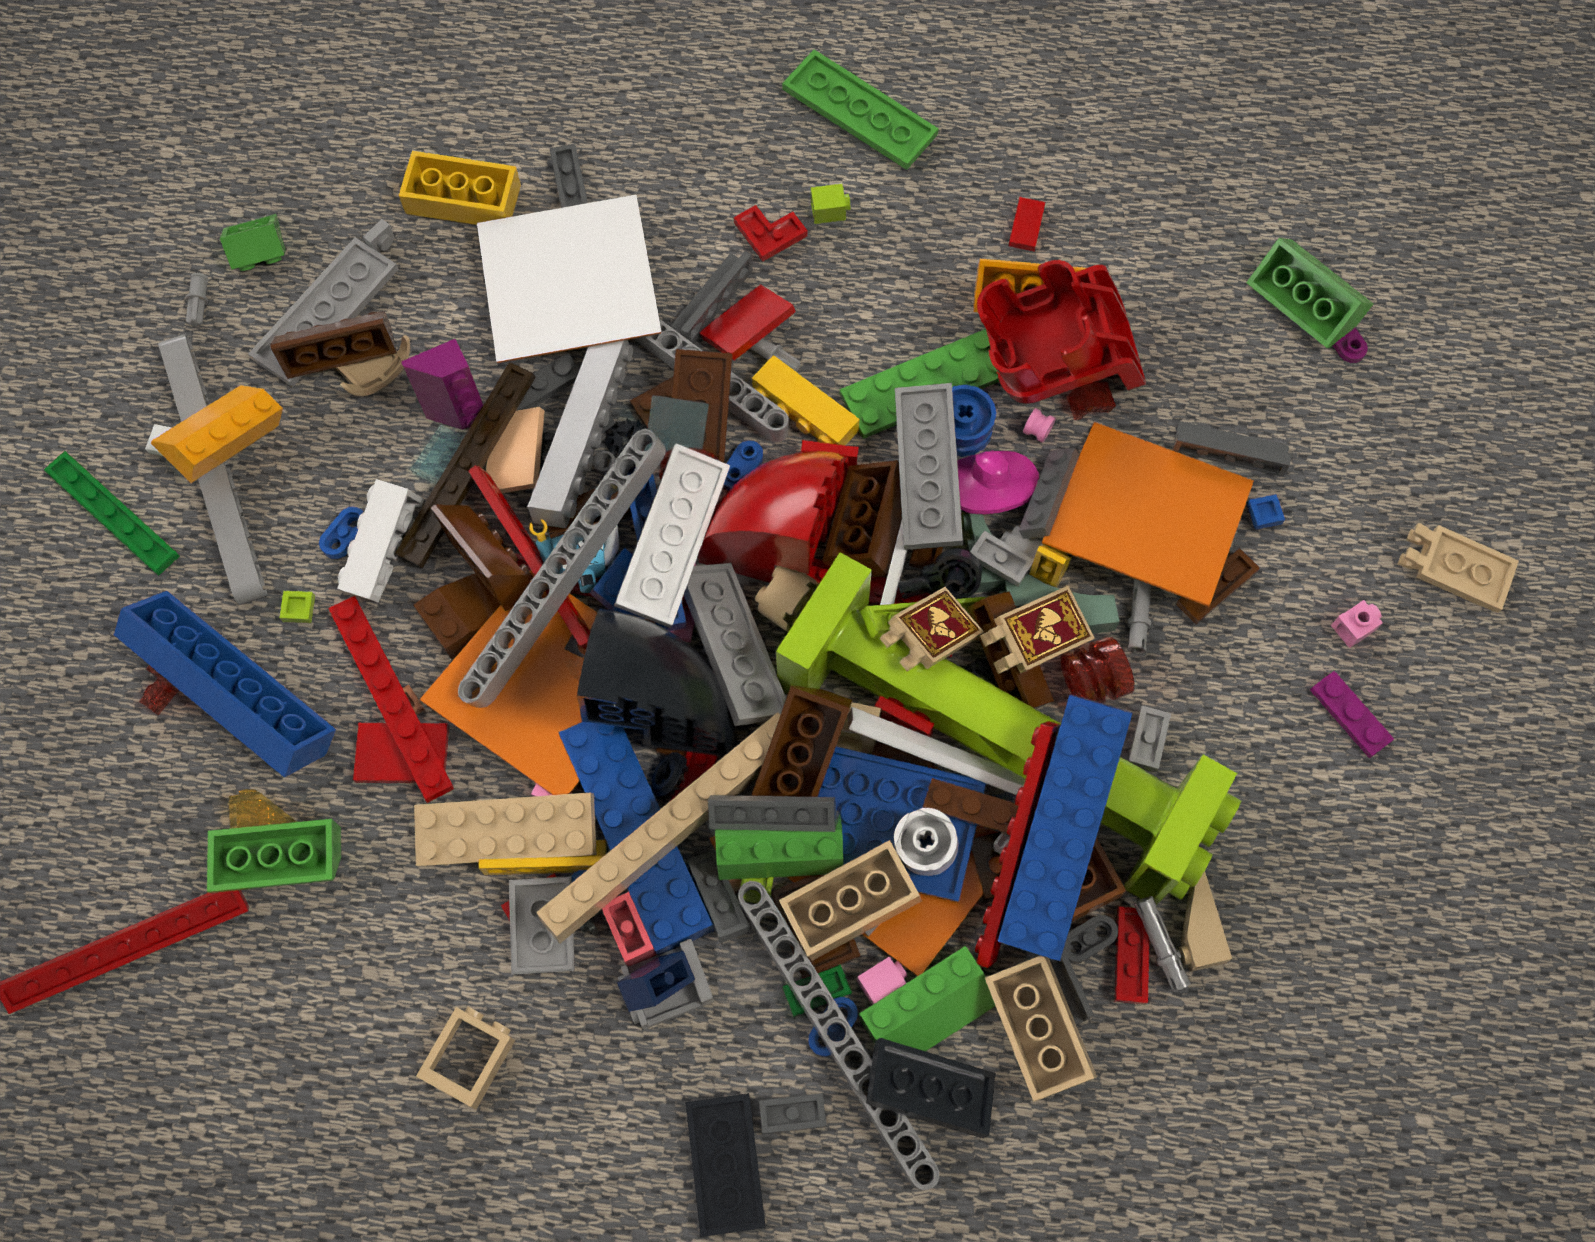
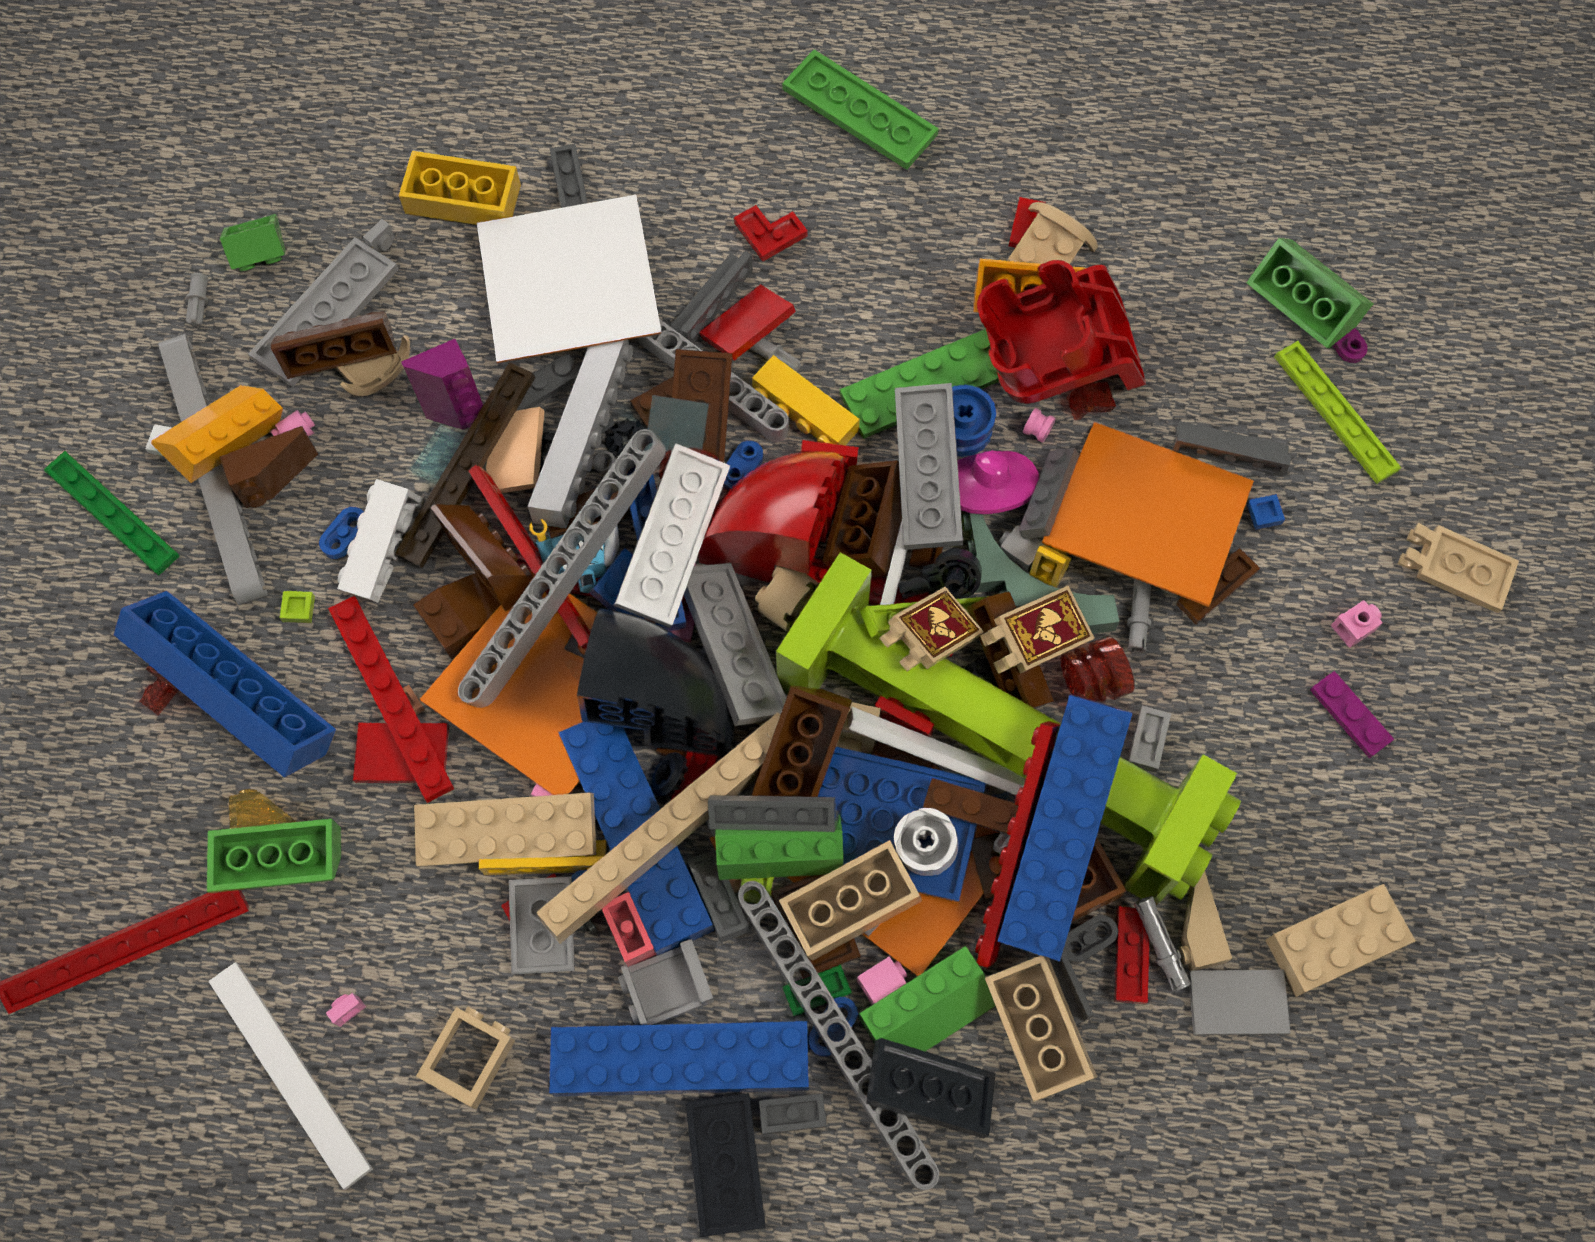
dark blue brick [617,951,695,1012] -> none
lime brick [811,184,851,224] -> none
light grey plate [970,531,1034,587] -> none
none -> white tile [208,962,373,1190]
none -> reddish brown slope [220,426,318,508]
none -> bright pink brick [271,410,315,436]
none -> bright pink plate [326,993,366,1027]
none -> blue brick [549,1021,809,1097]
none -> tan piece [1008,202,1098,264]
none -> light grey tile [1188,970,1291,1036]
none -> tan brick [1265,884,1416,997]
none -> lime tile [1274,341,1402,484]

